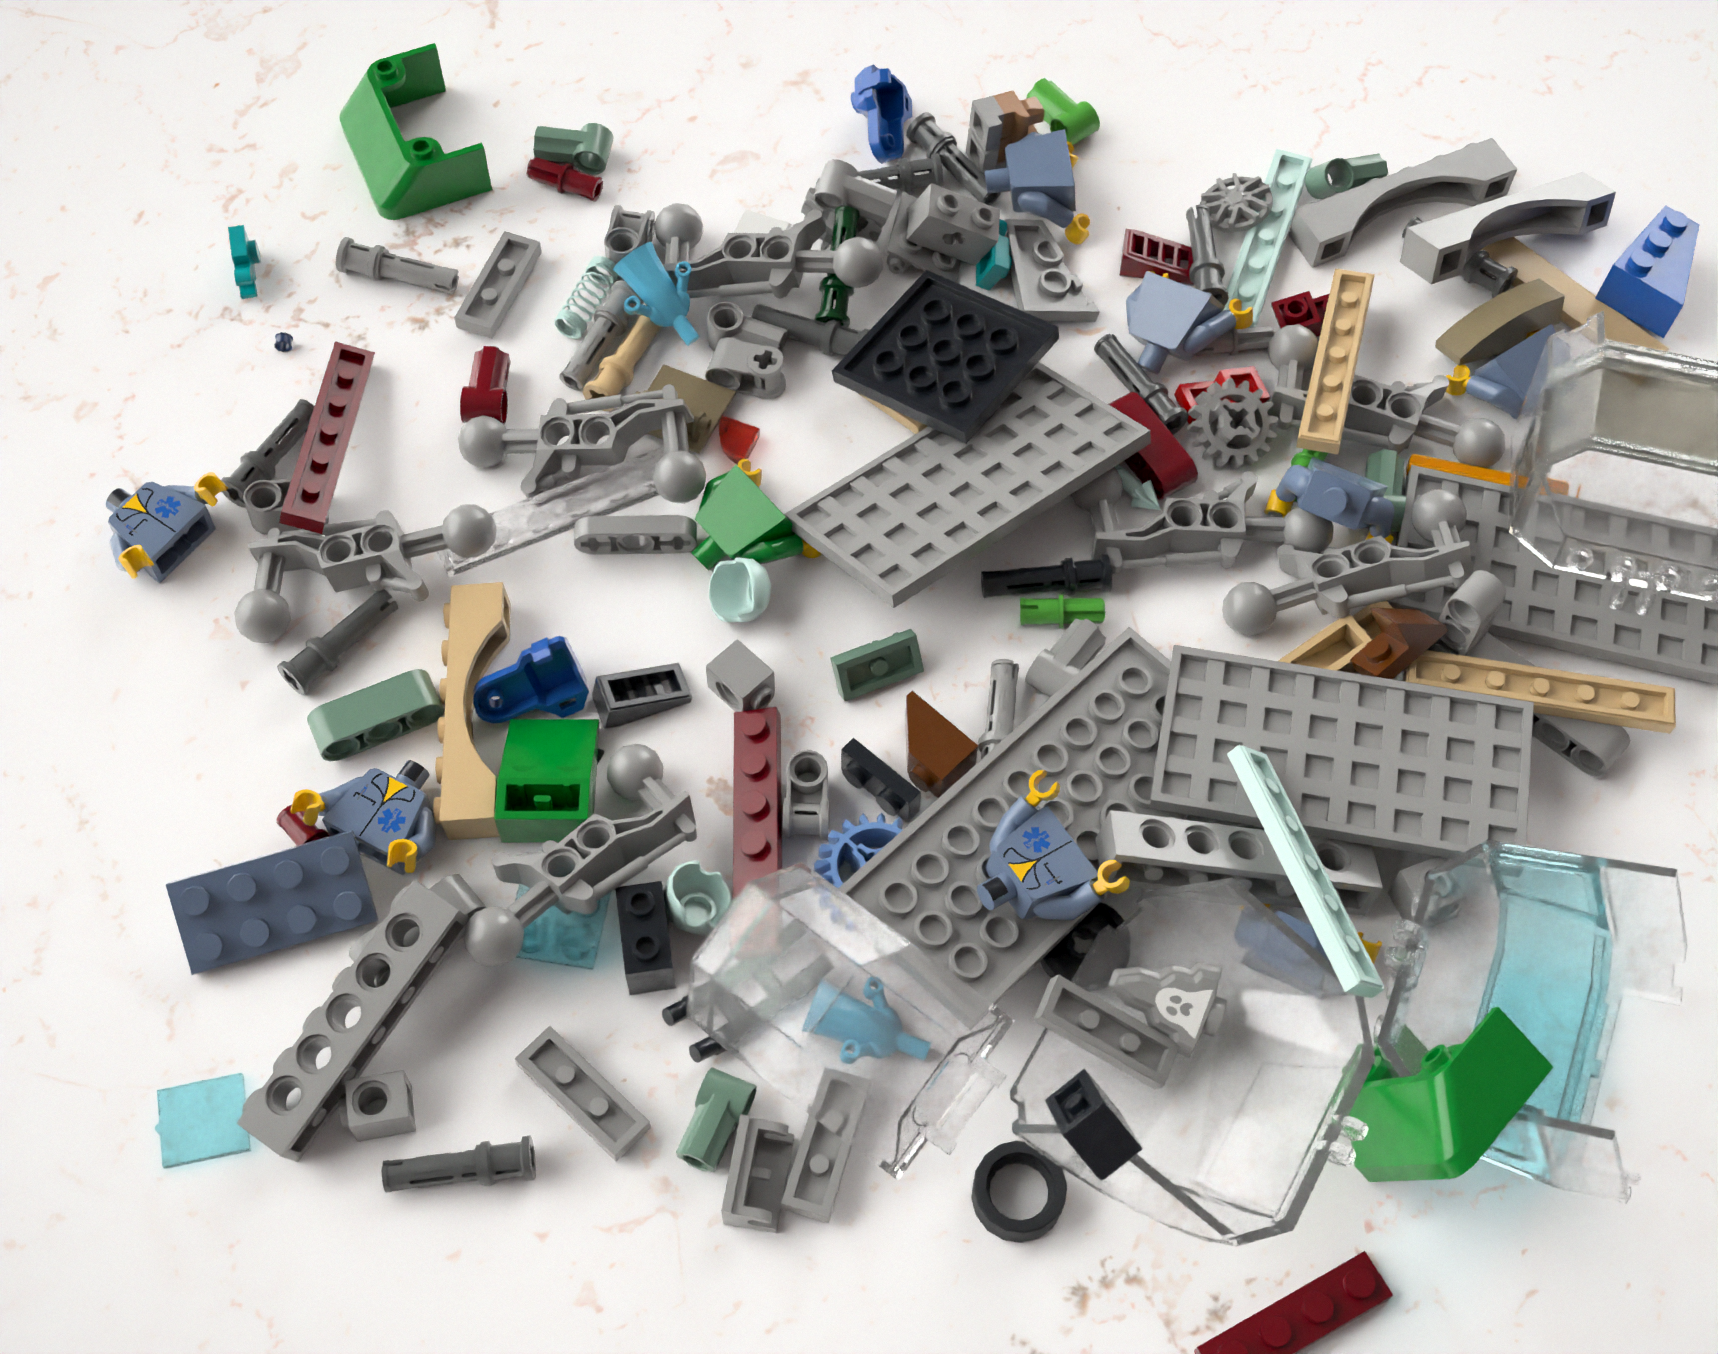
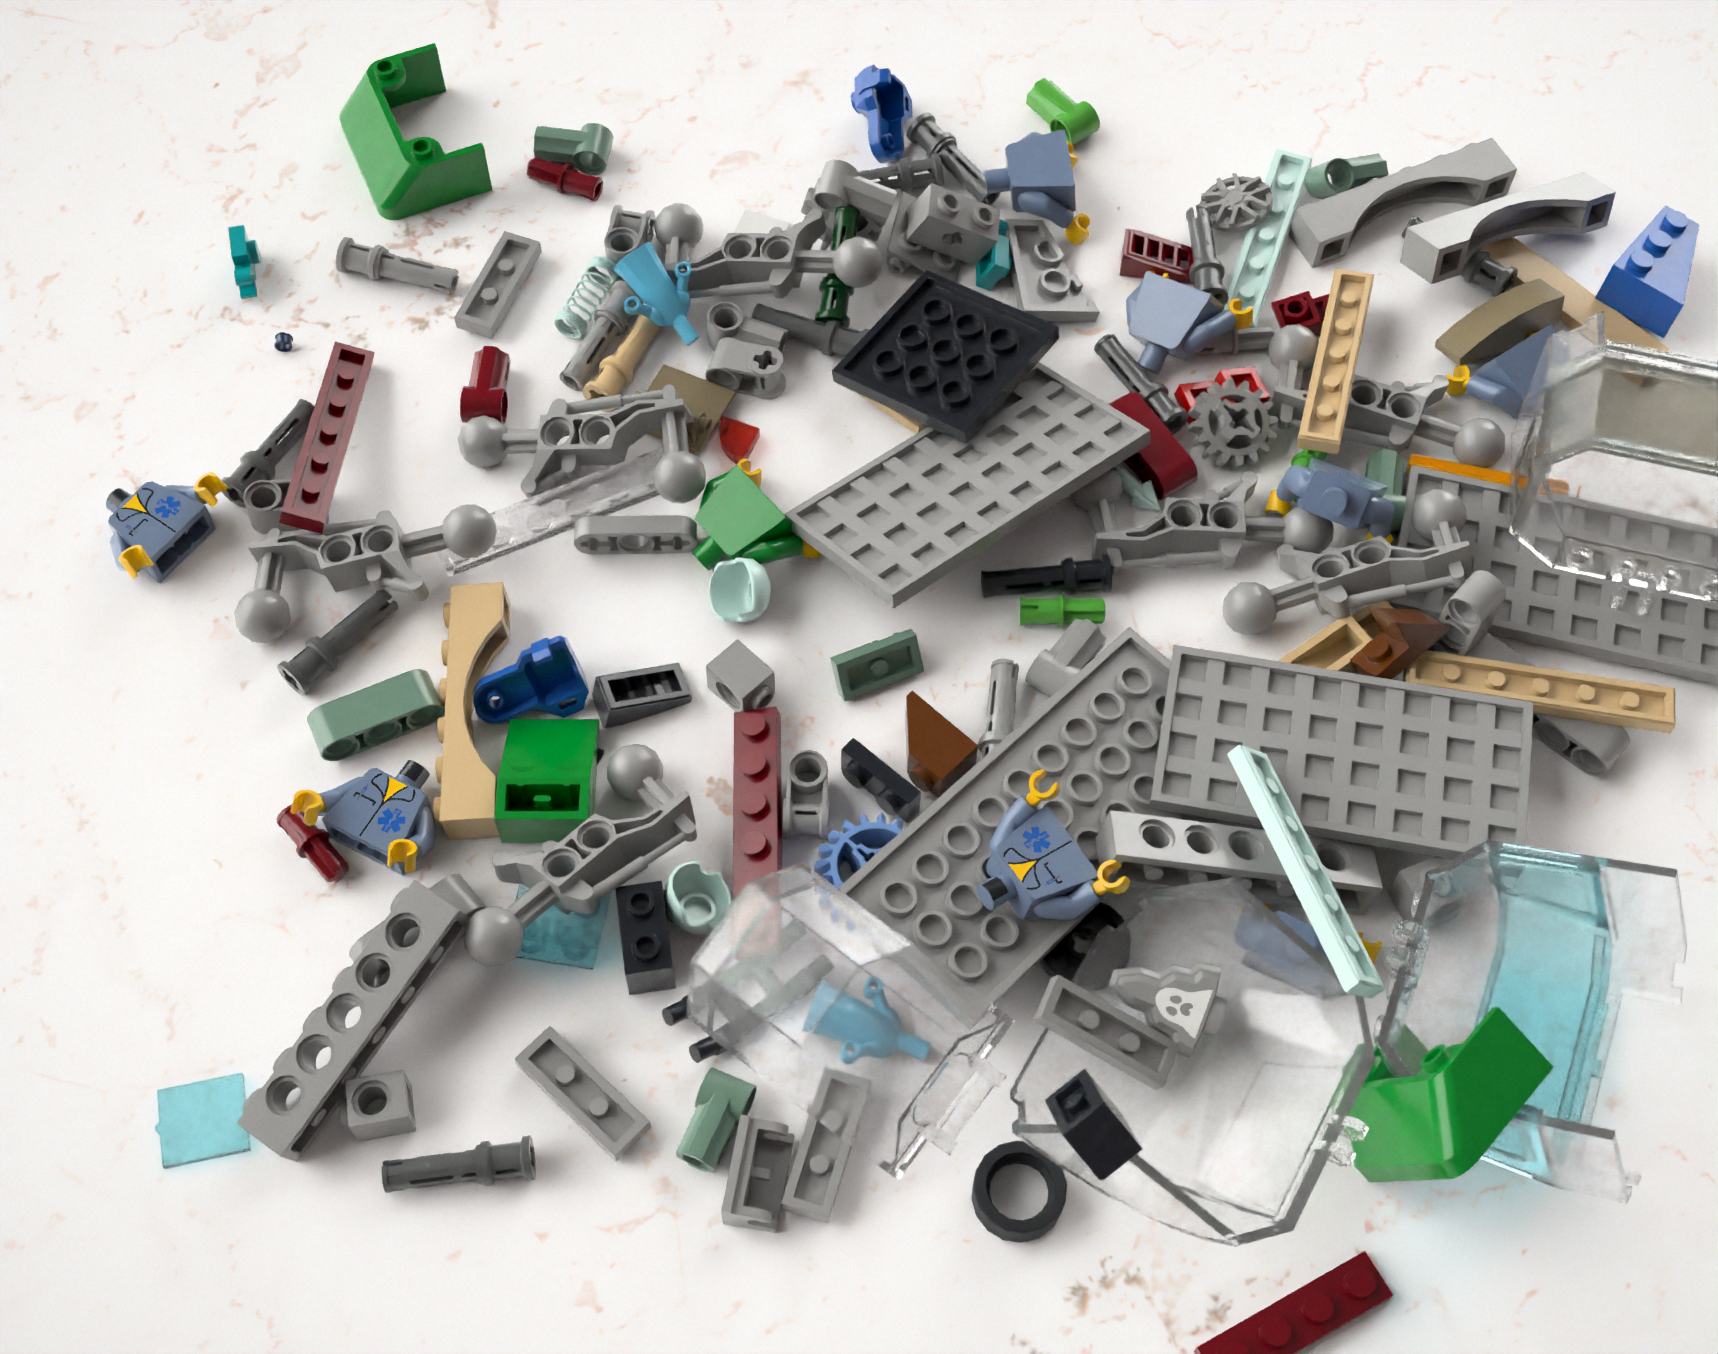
sand blue plate [165,830,378,975] -> none
hips [965,90,1045,175] -> none

